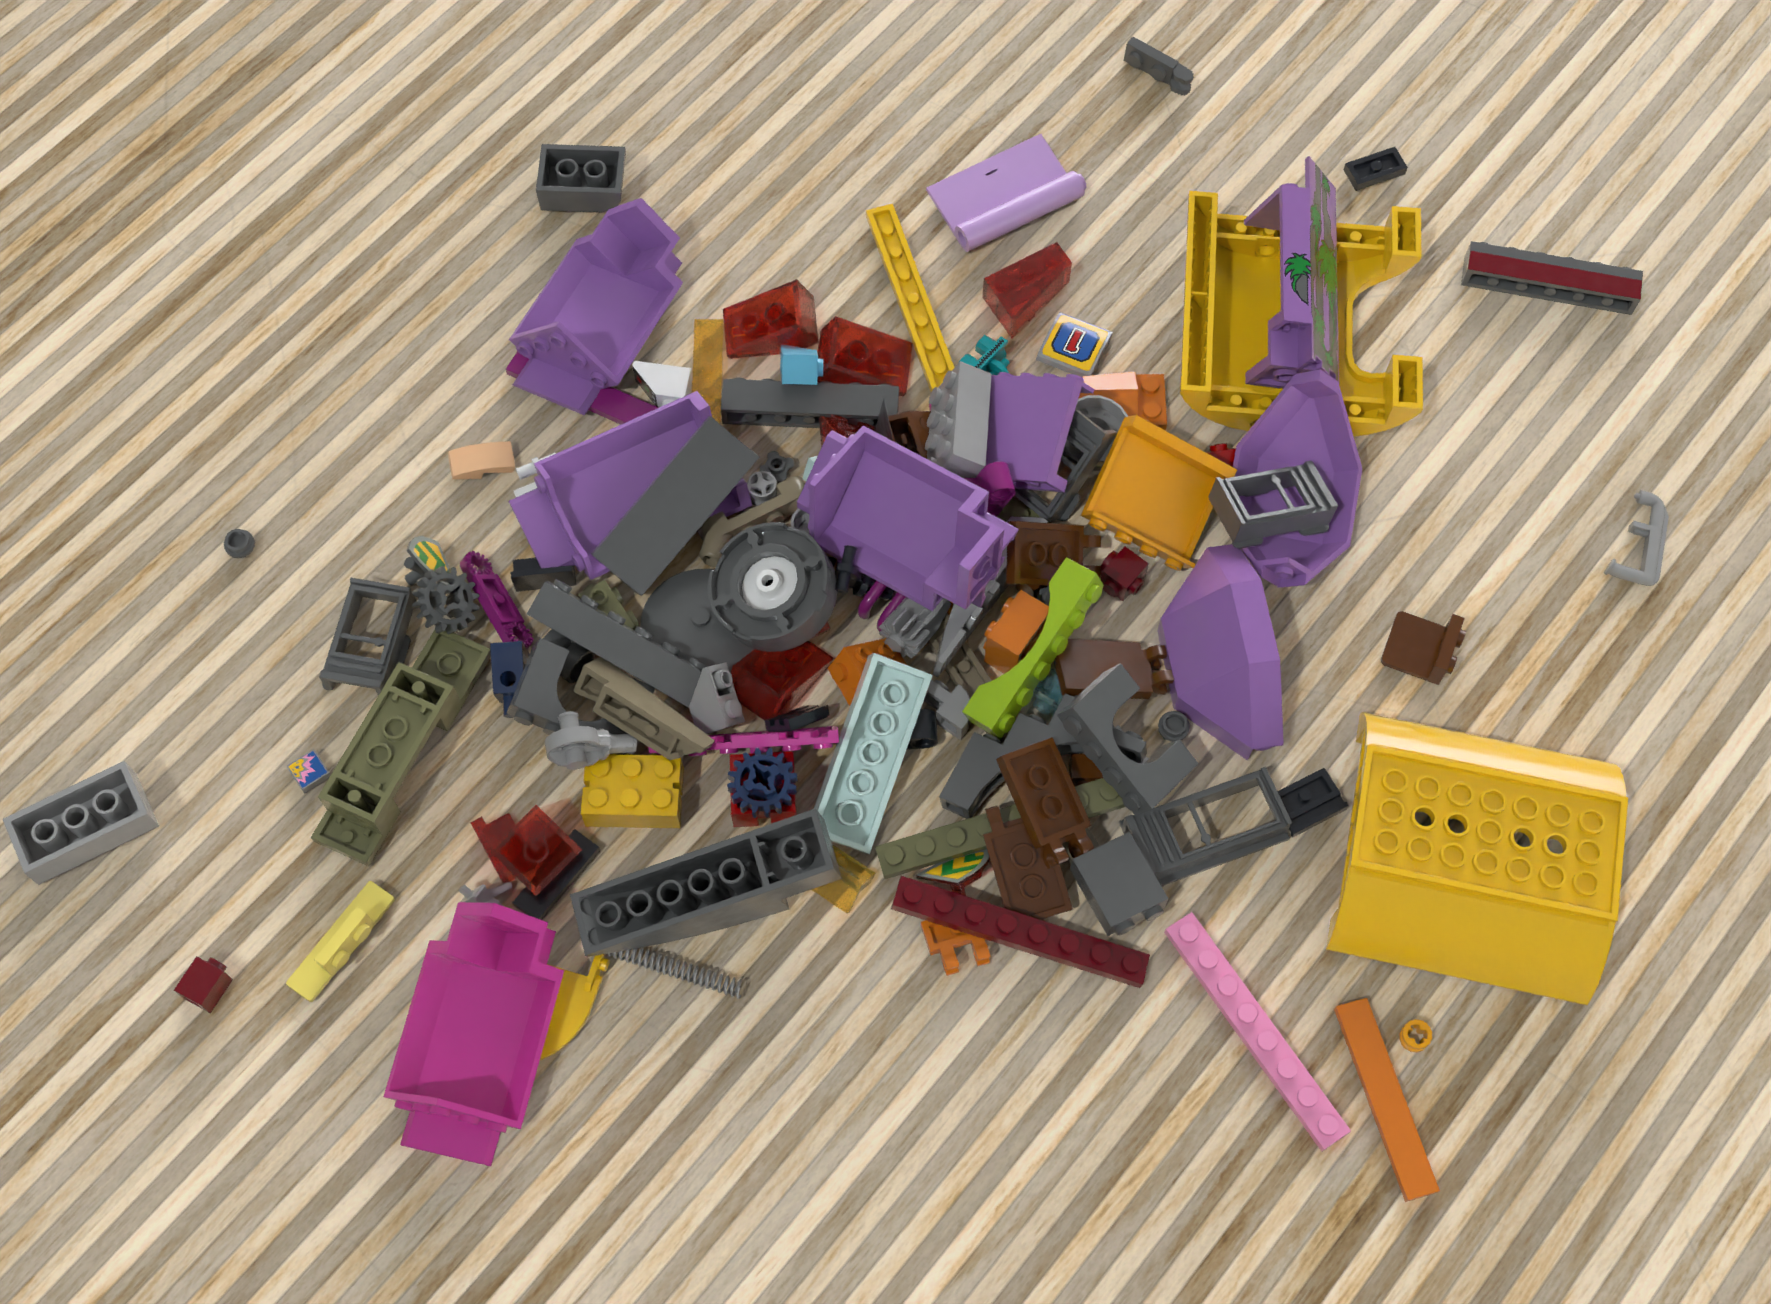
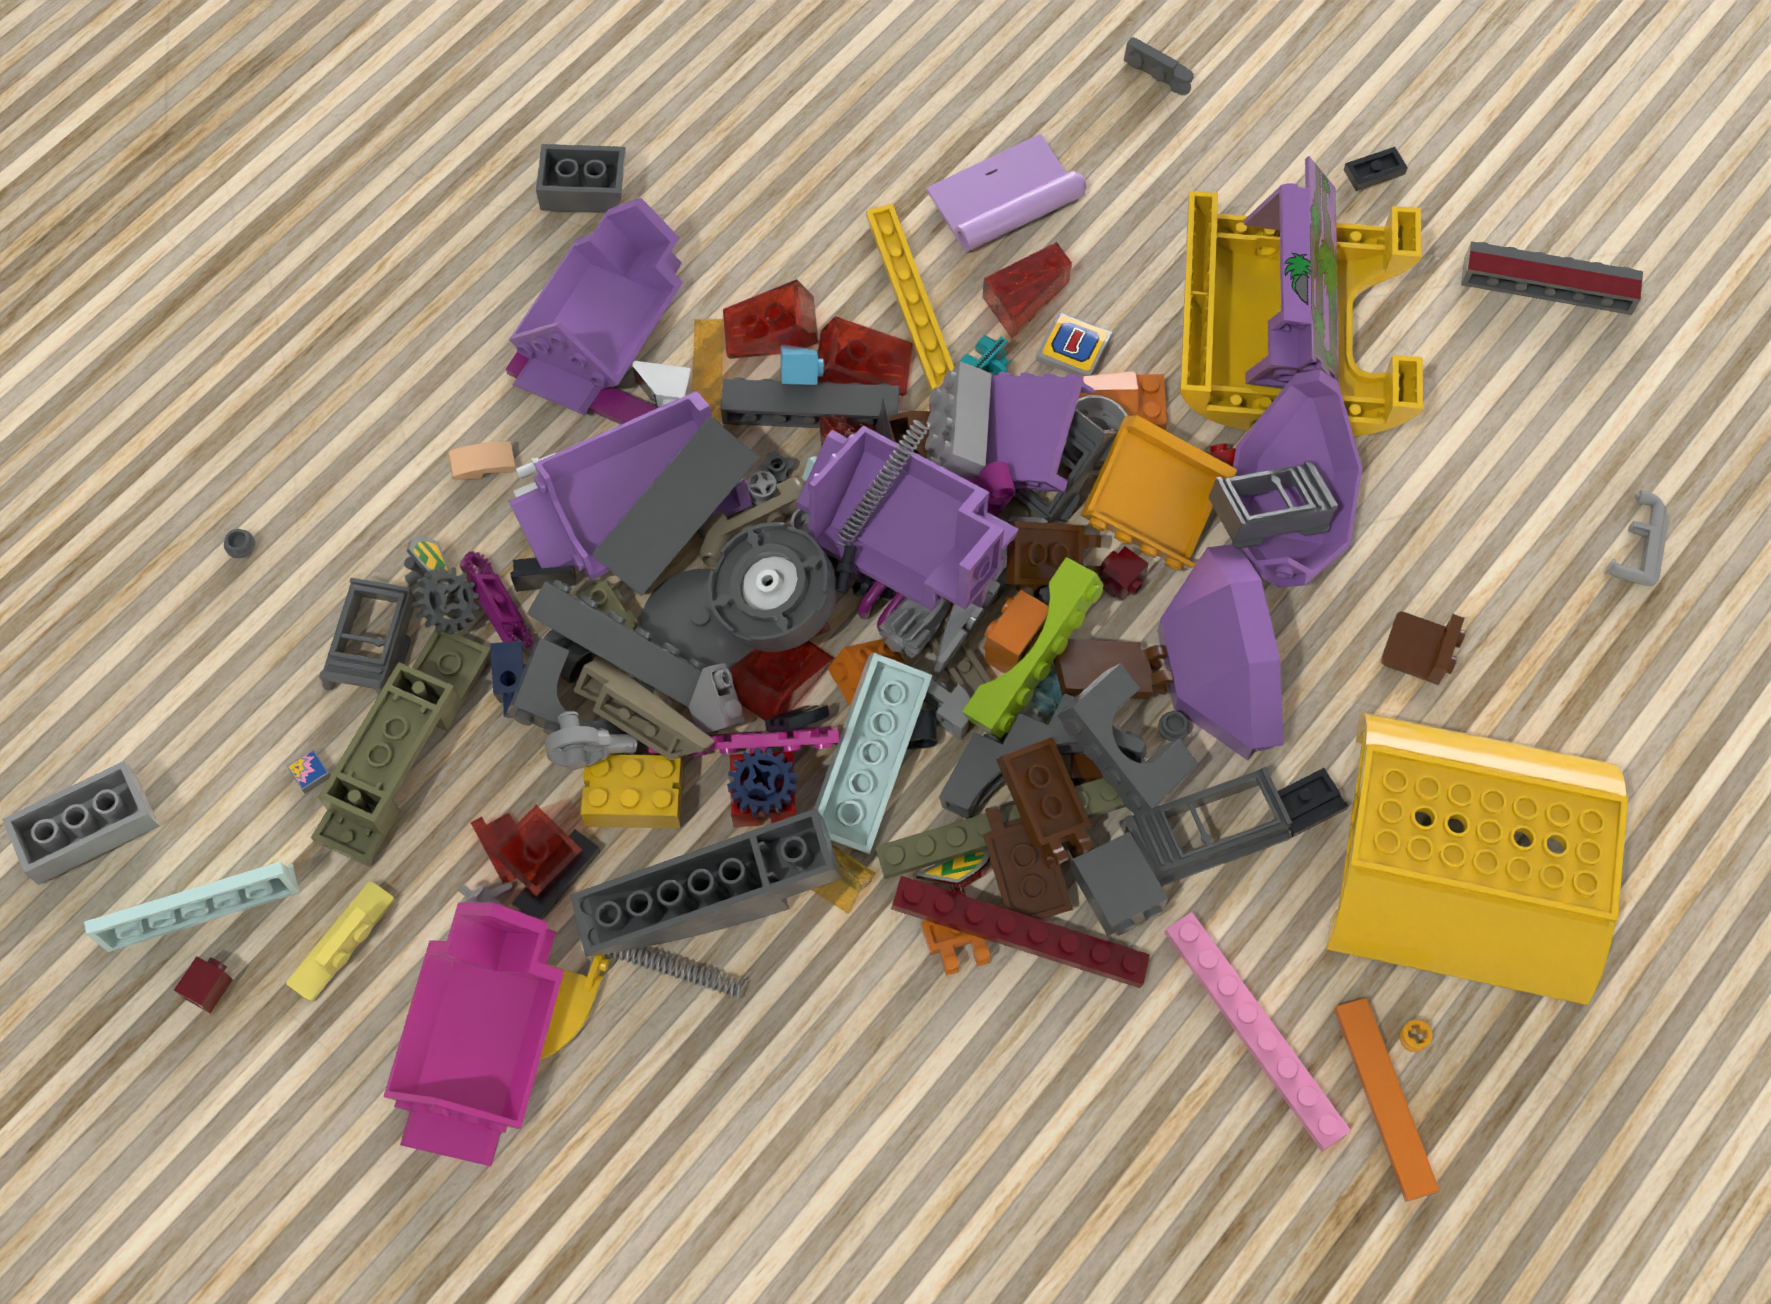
none -> light aqua arch [84,861,300,952]
none -> light grey piece [837,420,931,547]

